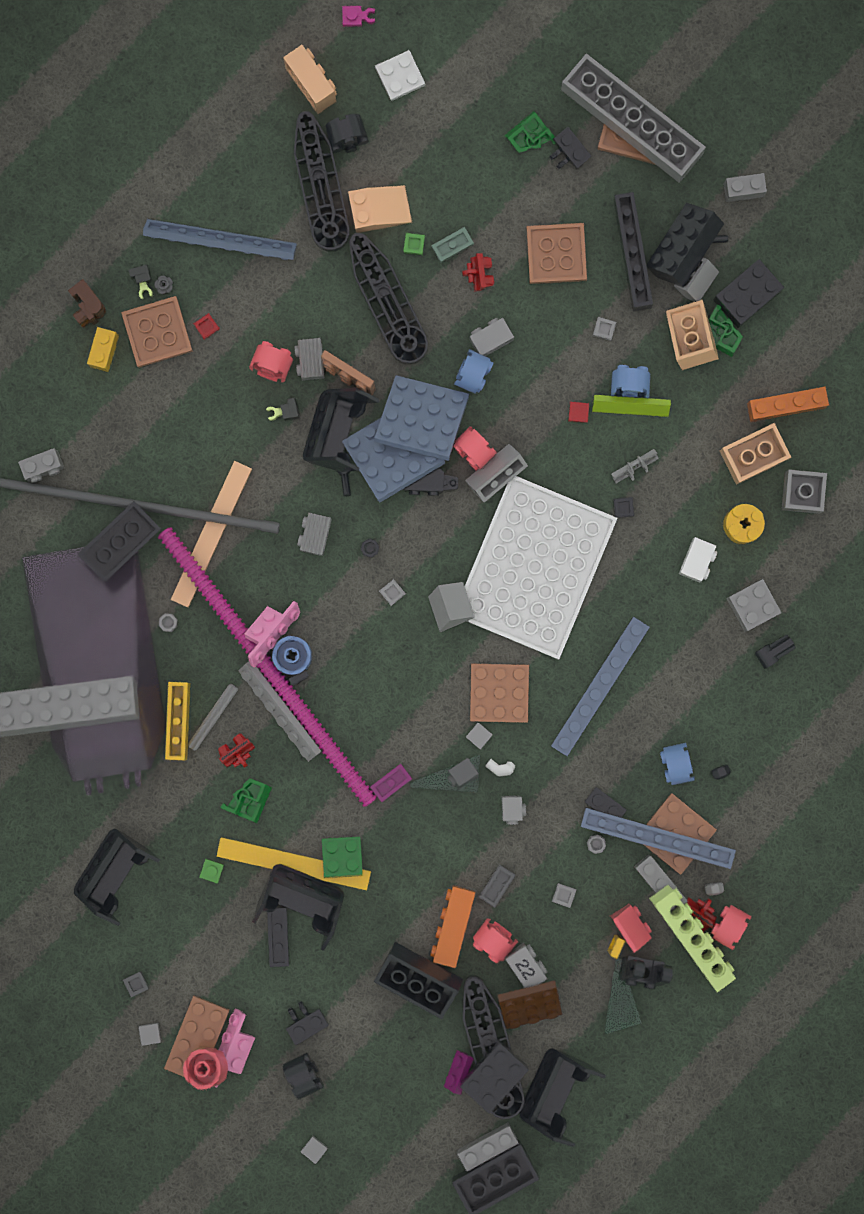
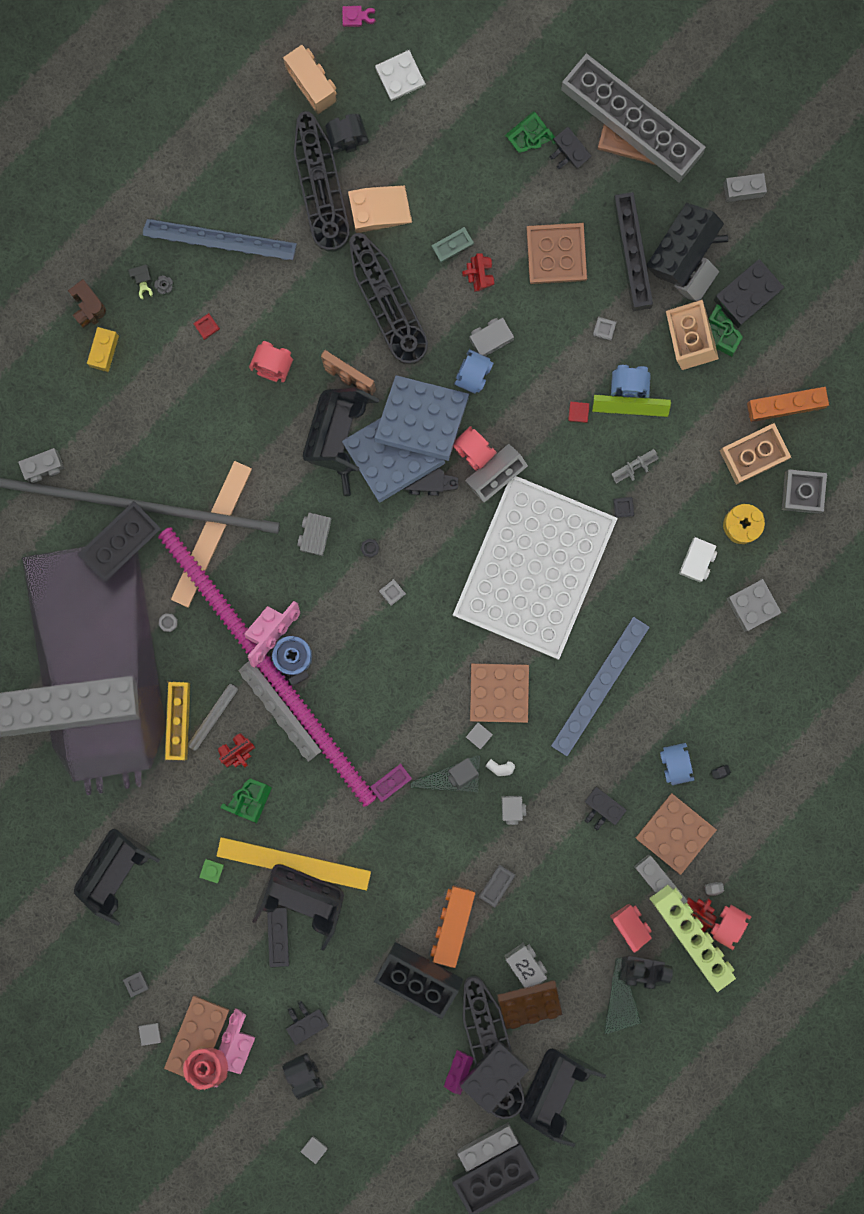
nougat plate [121,296,193,368] -> none
pearl dark grey piece [266,398,300,421] -> none
light grey brick [295,338,325,381] -> none
green plate [322,837,363,878] -> none
bright green plate [404,233,425,255] -> none
light grey slope [428,582,475,632] -> none
coral brick [473,918,518,963] -> none
light grey tile [552,883,576,908] -> none
sand blue plate [580,808,736,869] -> none
light grey tile [587,834,606,854] -> none
yellow tile [607,935,625,959] -> none
black piece [755,634,796,669] -> none

